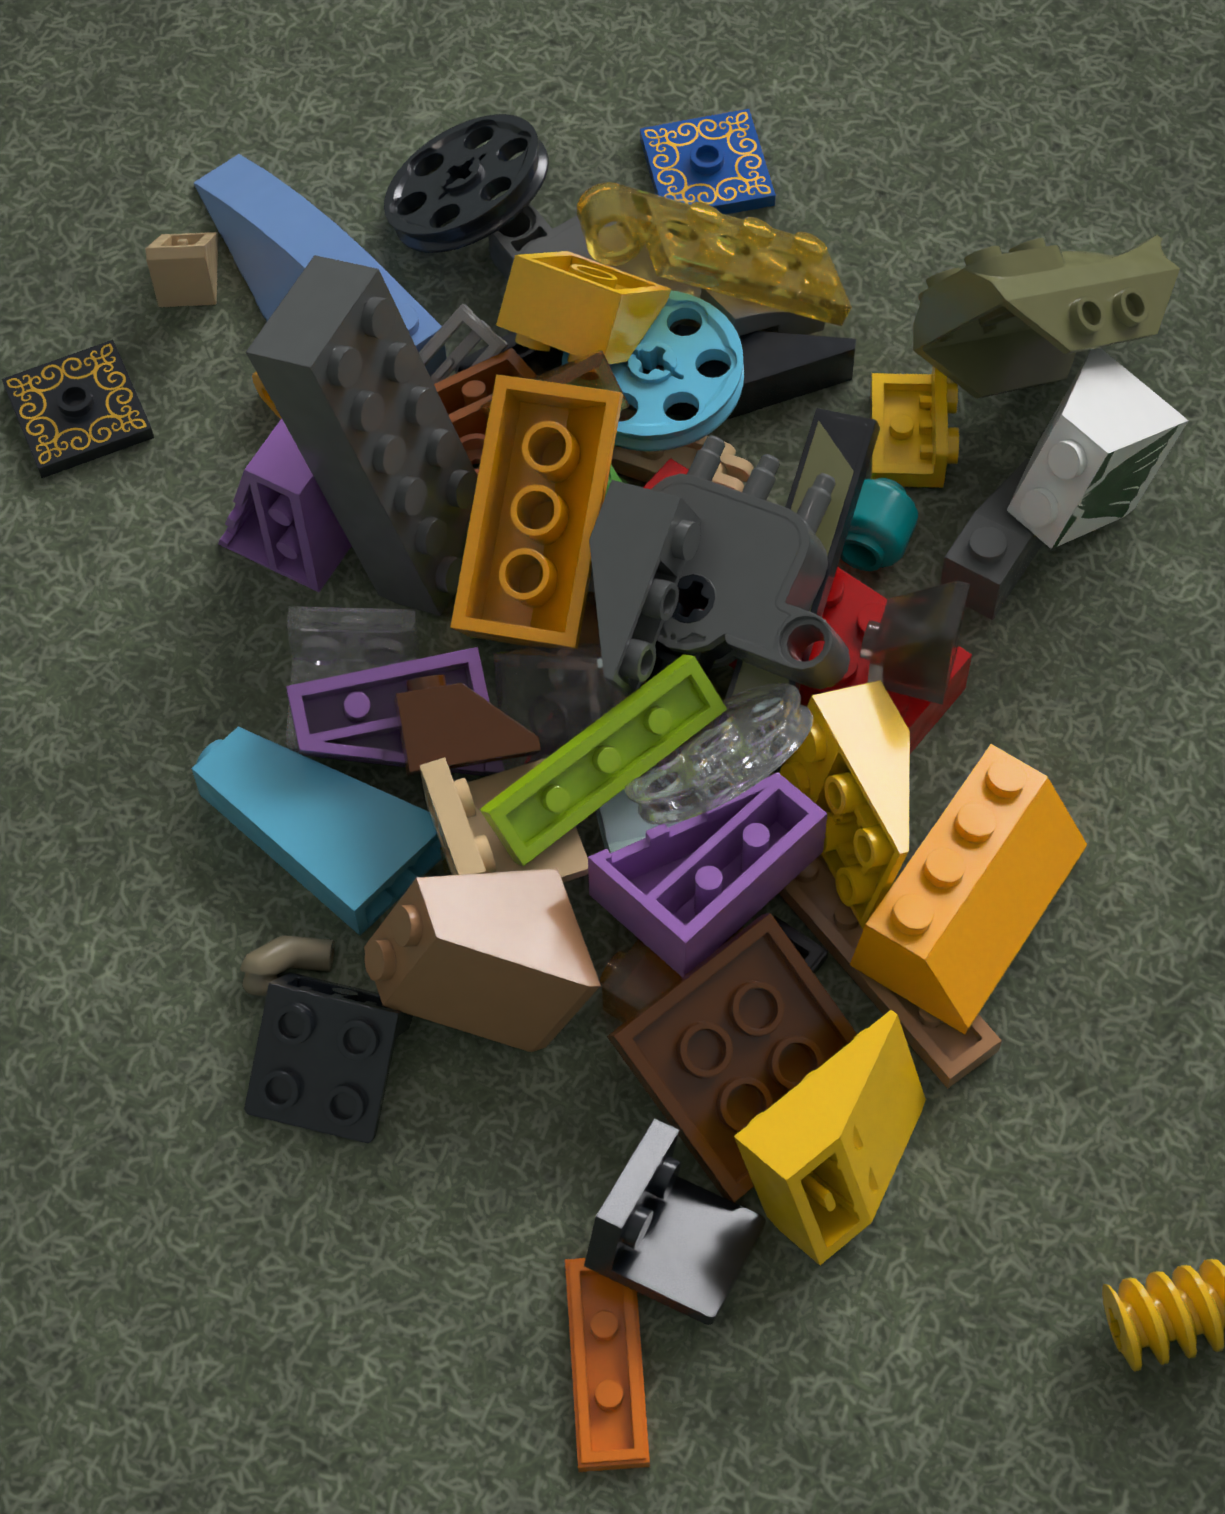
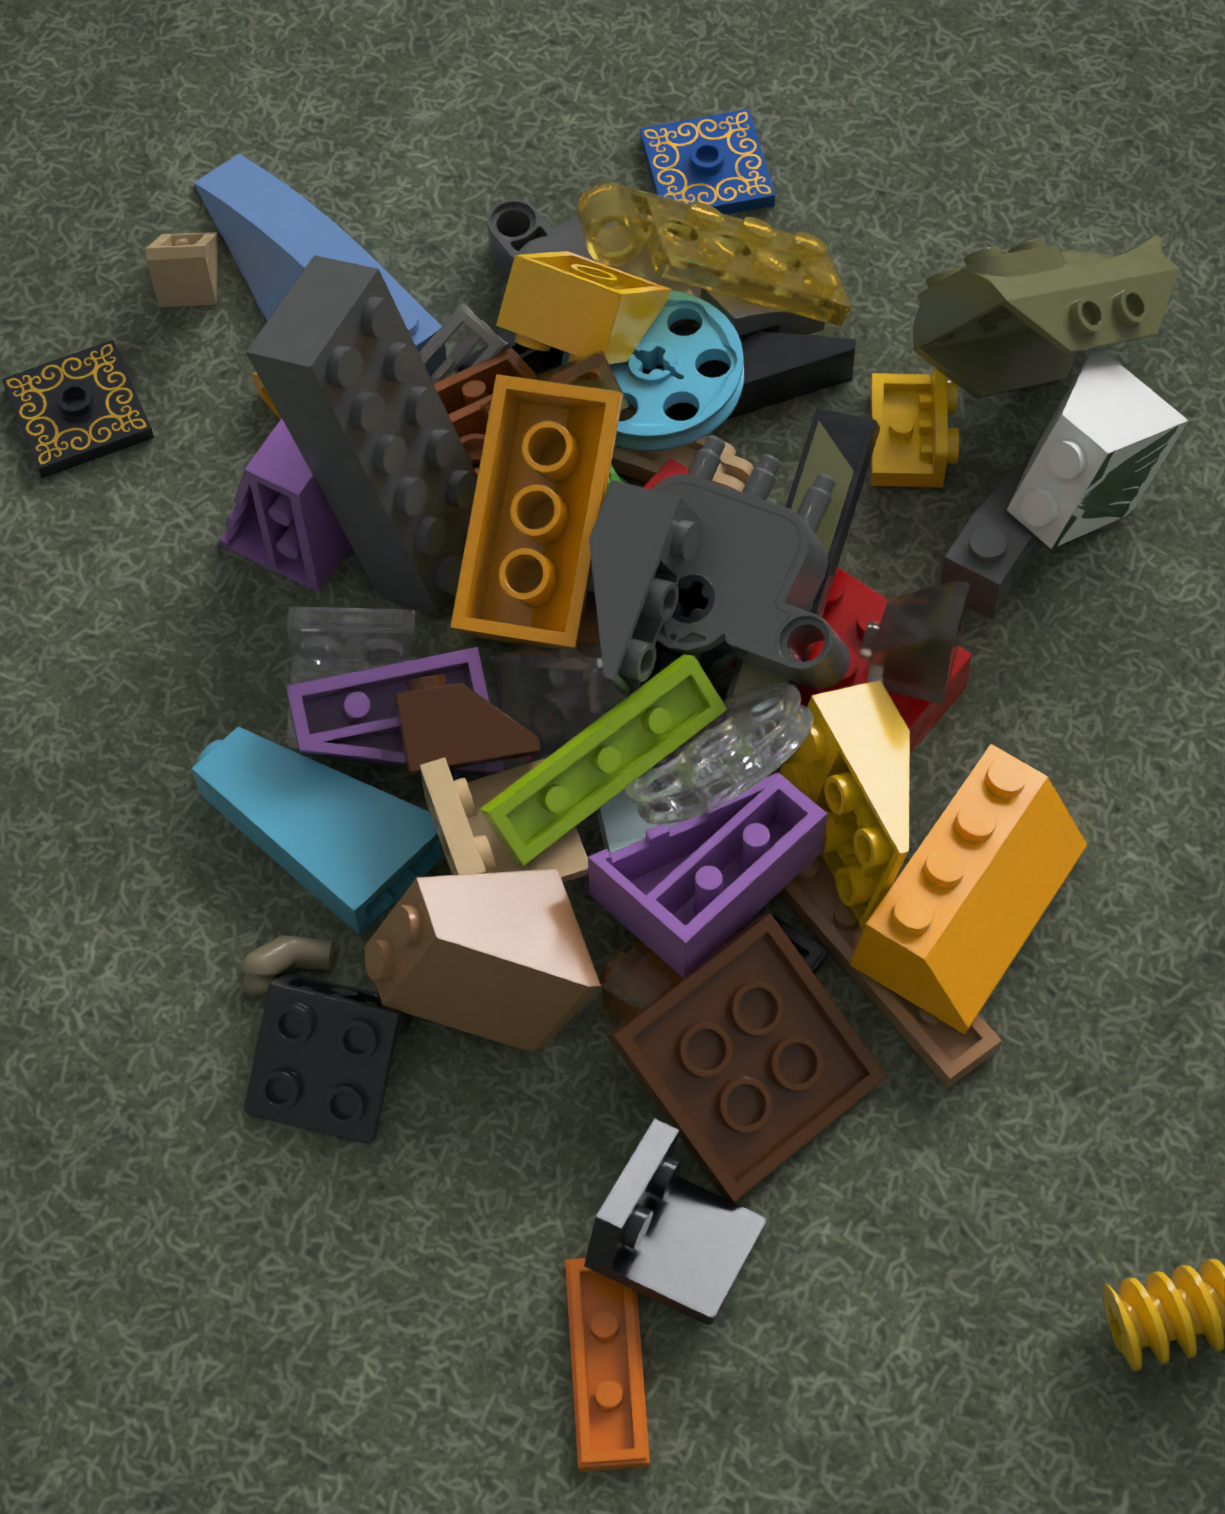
black wedge [384,114,549,253] -> none
yellow slope [734,1010,926,1265] -> none
teal head [840,478,919,571] -> none

